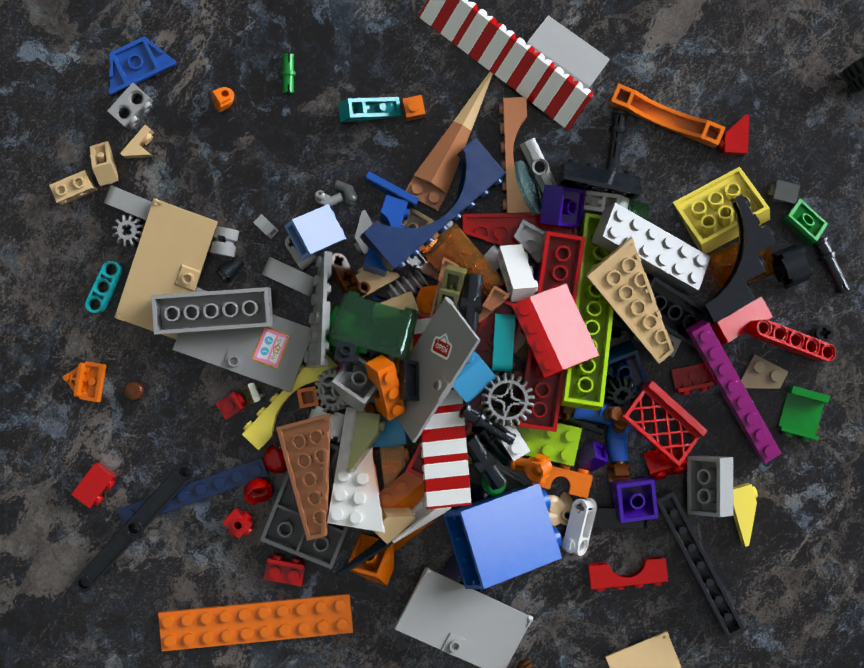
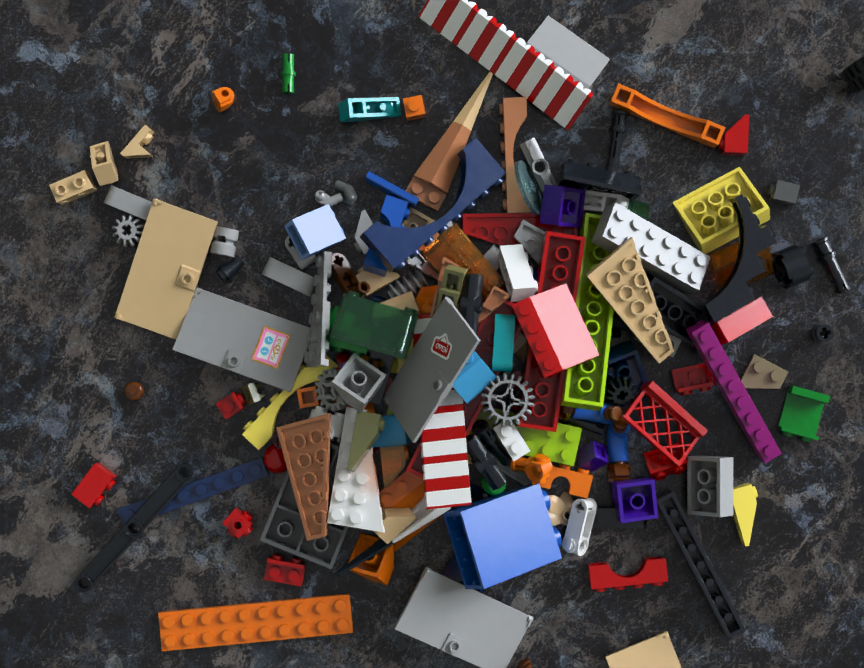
orange slope [62,361,107,402] -> none
teal beam [85,261,123,314] -> none
light grey brick [107,82,153,129] -> none
blue wing [109,36,178,96] -> none
light grey brick [151,287,274,335] -> none
red hair [244,478,273,506] -> none
light grey piece [253,214,279,239] -> none
black bracket [334,341,360,372] -> none
orange arch [365,355,406,421] -> none
black tile [399,359,419,402] -> none
black pin [459,402,516,445] -> none
red beam [746,319,836,362] -> none
green slope [780,198,828,246] -> none

